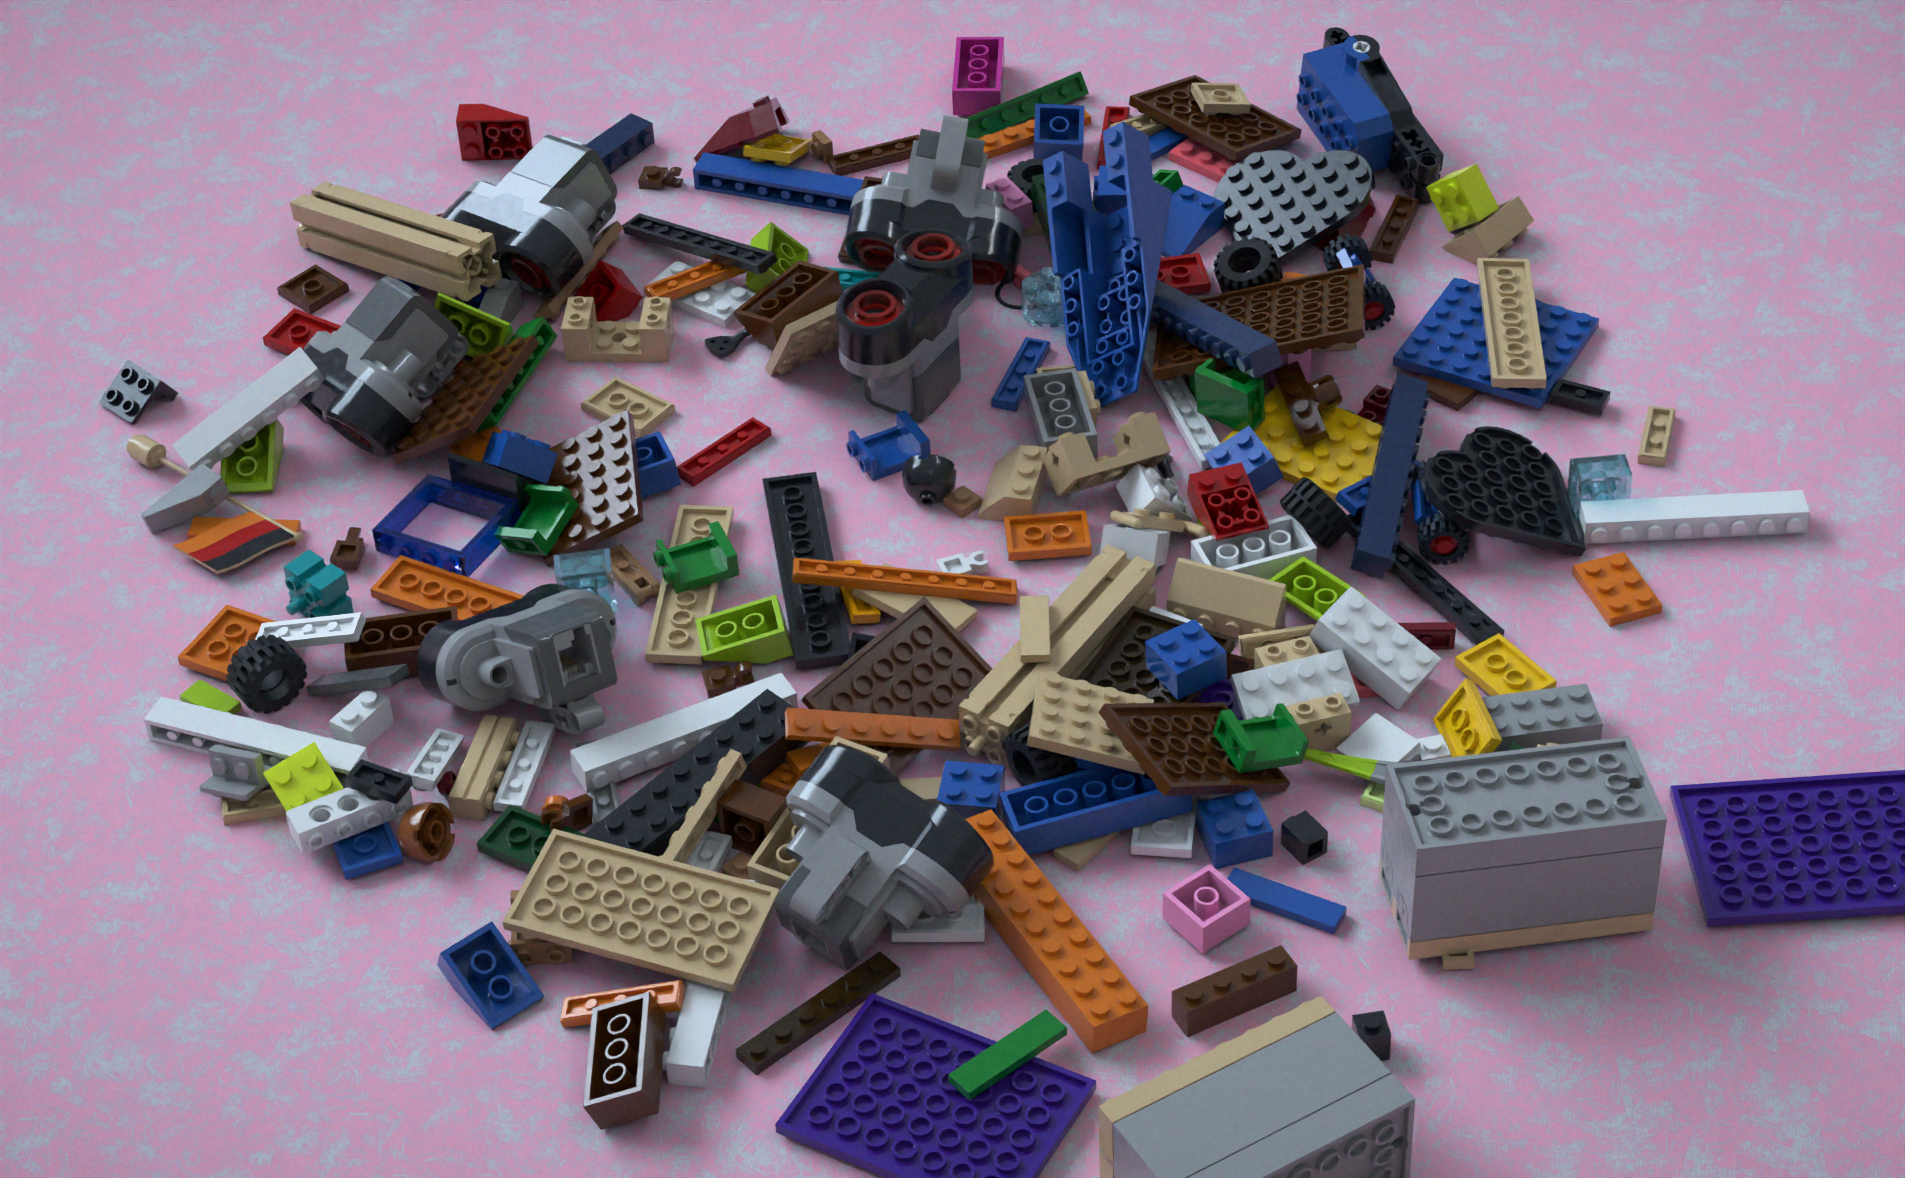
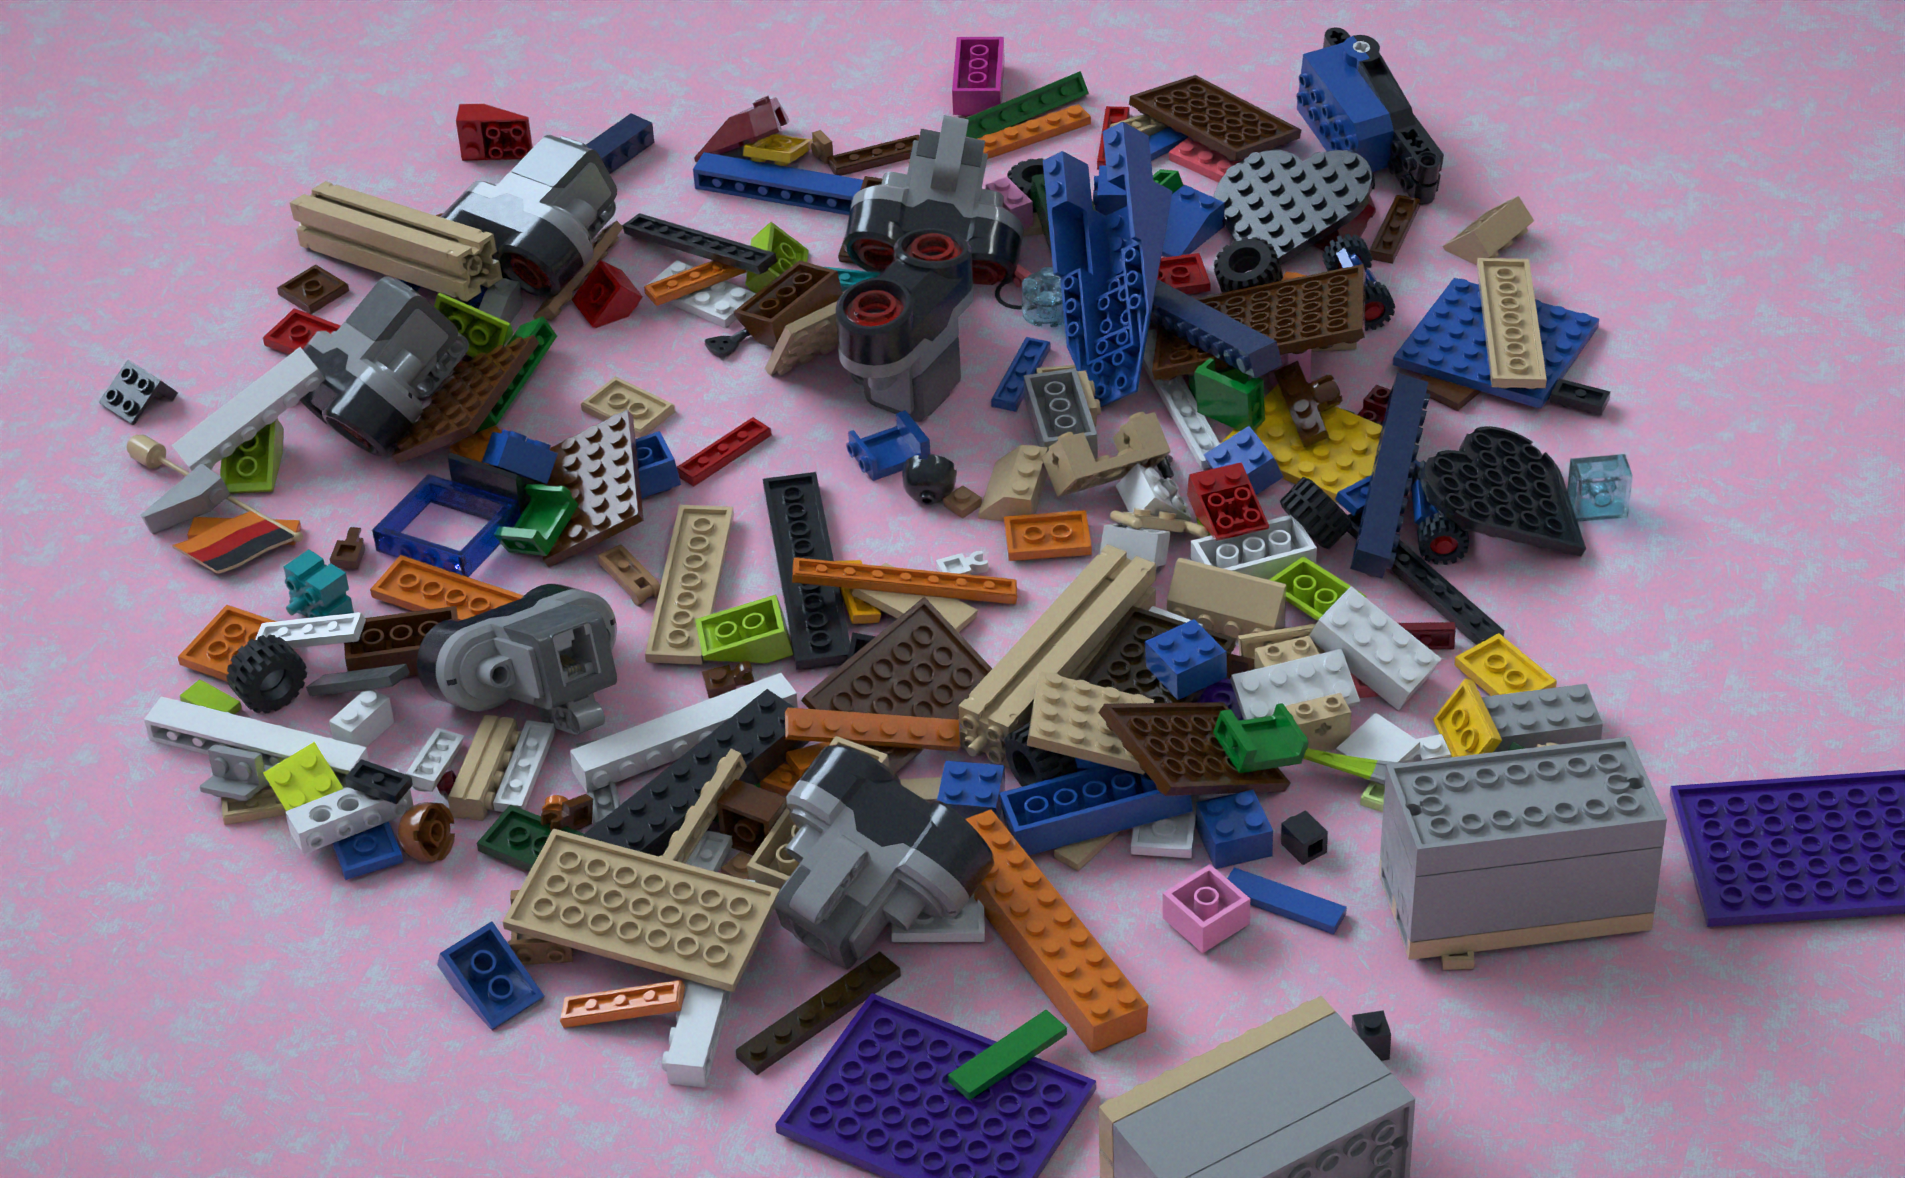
clear light blue brick [553,548,618,612] -> none
tan plate [561,296,674,362] -> none
reddish brown brick [583,992,666,1130] -> none
reddish brown plate [638,166,684,190] -> none
green panel [653,521,739,594] -> none
tan tile [1020,595,1050,663] -> none
blue brick [1033,104,1084,161] -> none
reddish brown brick [1172,945,1298,1037] -> none
tan plate [1191,83,1251,116] -> none
neon yellow brick [1426,163,1499,232] -> none
orange plate [1572,552,1662,627] -> none
white brick [1579,490,1809,544] -> none
tan tile [1637,405,1676,467] -> none

